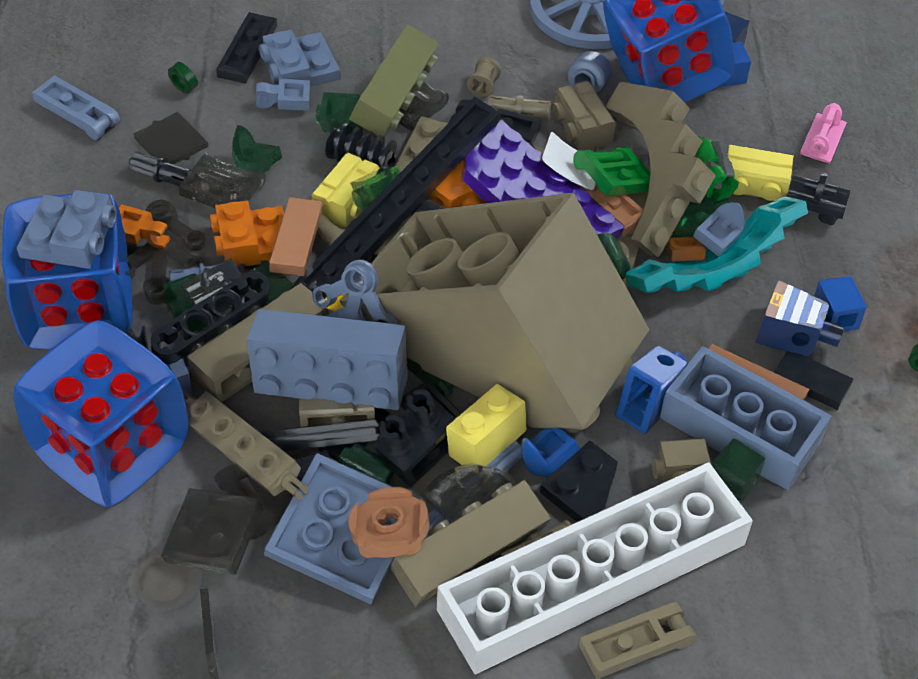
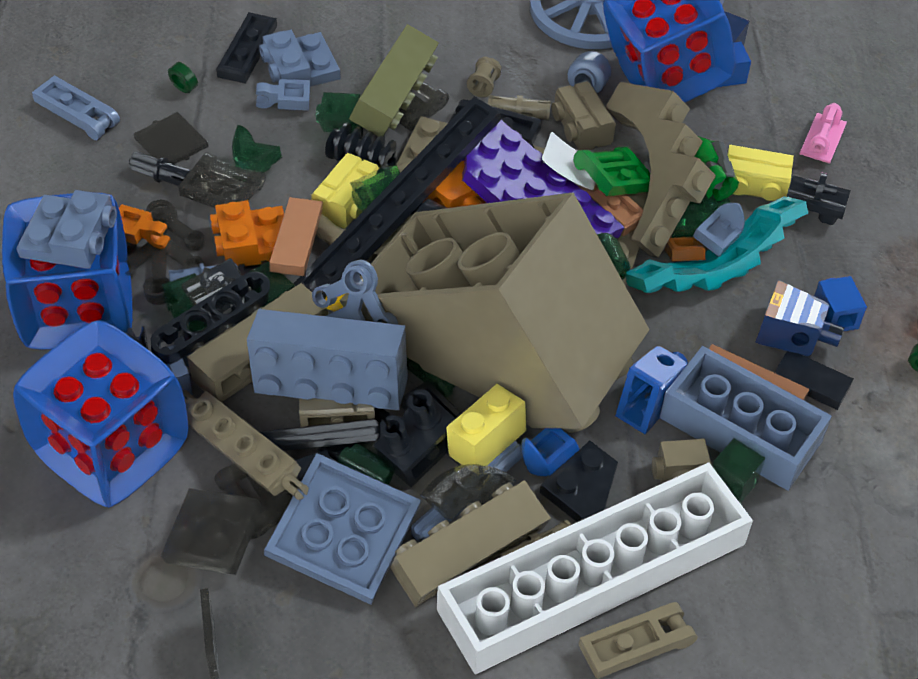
nougat plate [348,487,430,558] -> none

